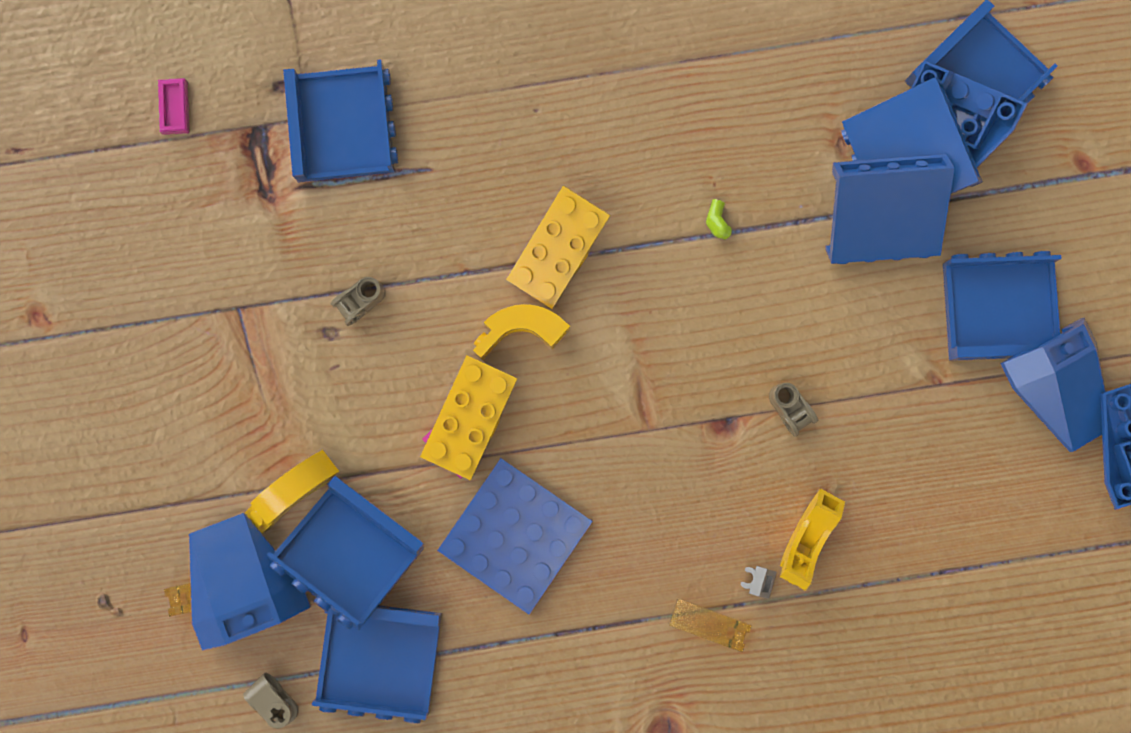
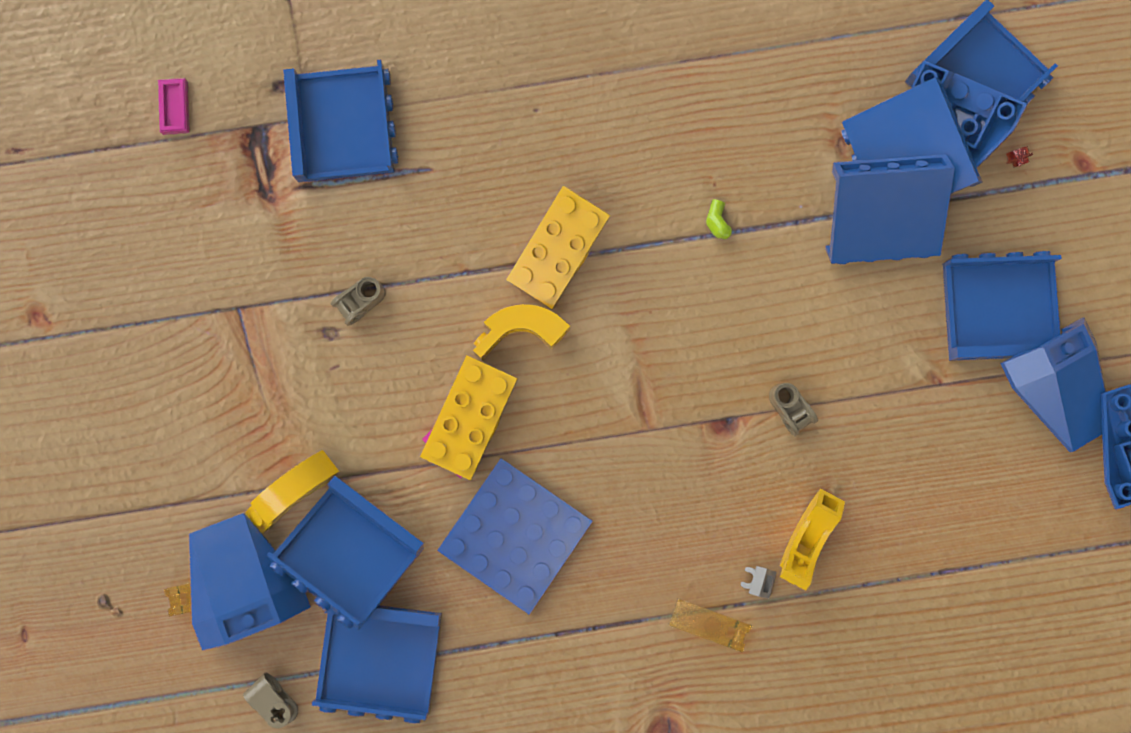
none -> clear red plate [1006,146,1033,168]

